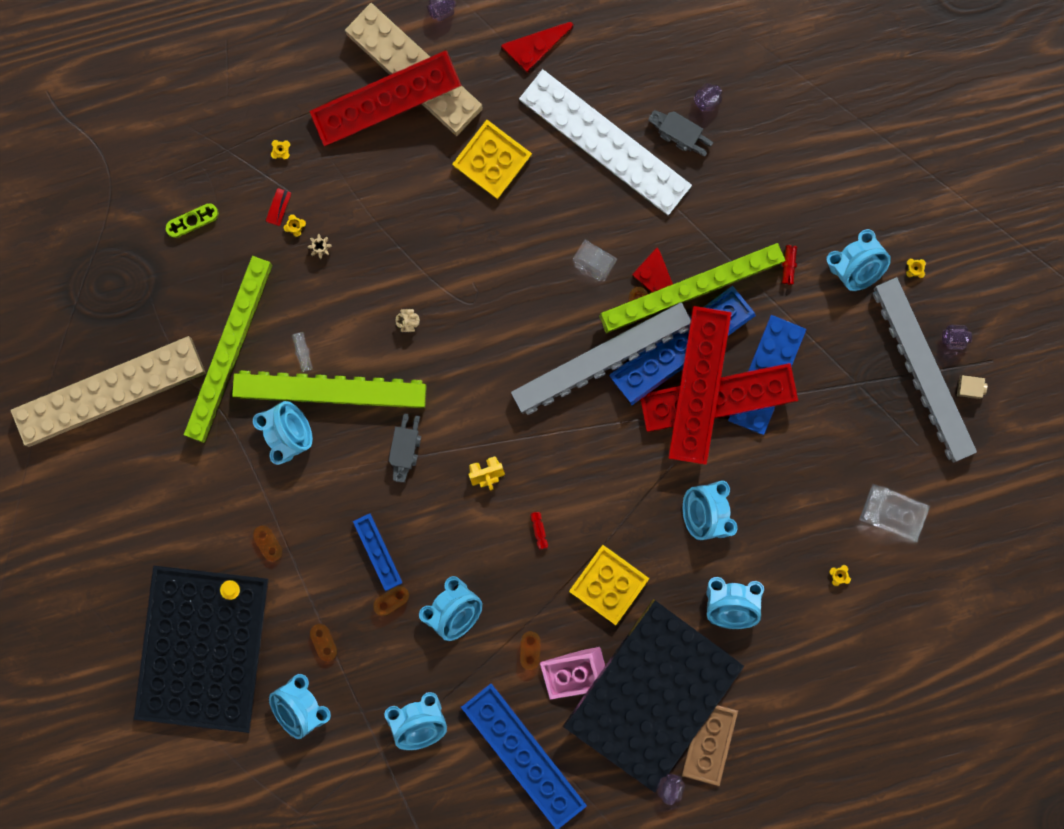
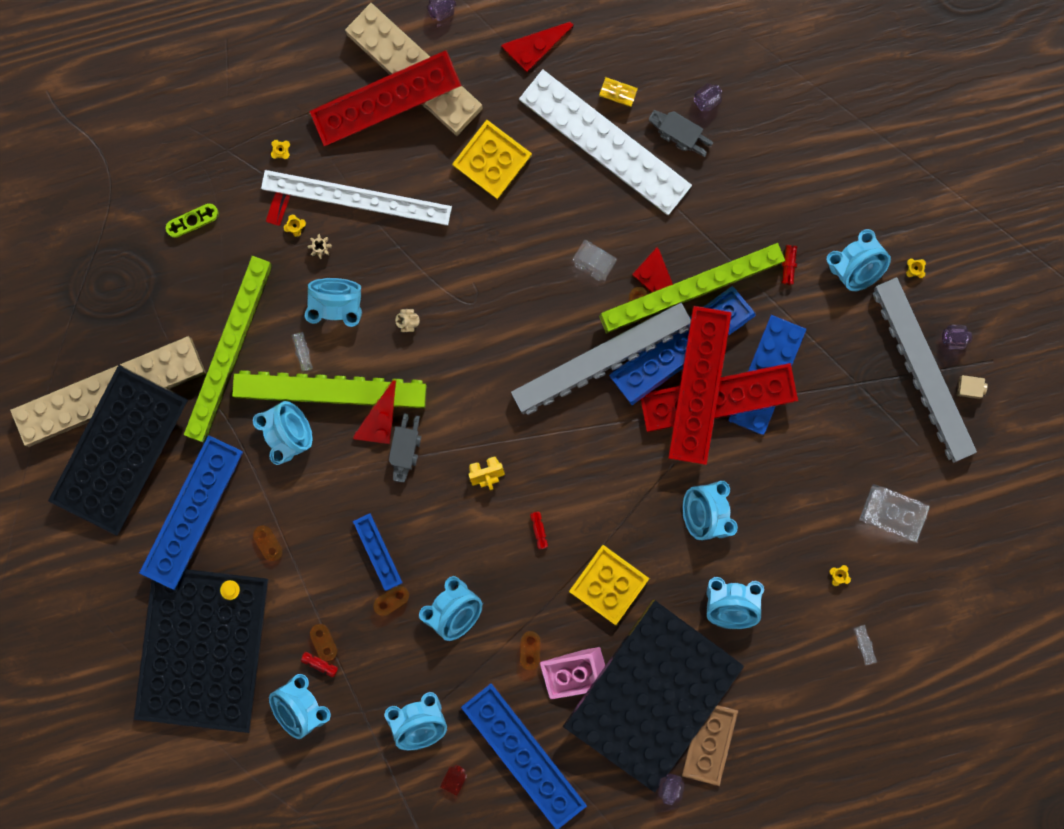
none -> black plate [48,364,188,536]
none -> blue plate [139,435,243,590]
none -> white plate [261,170,452,226]
none -> red axle [301,652,338,677]
none -> medium azure piece [305,278,362,327]
none -> red wing [353,380,396,444]
none -> clear red bracket [440,765,468,796]
none -> yellow hips [599,77,638,107]
none -> clear pin [853,625,877,665]

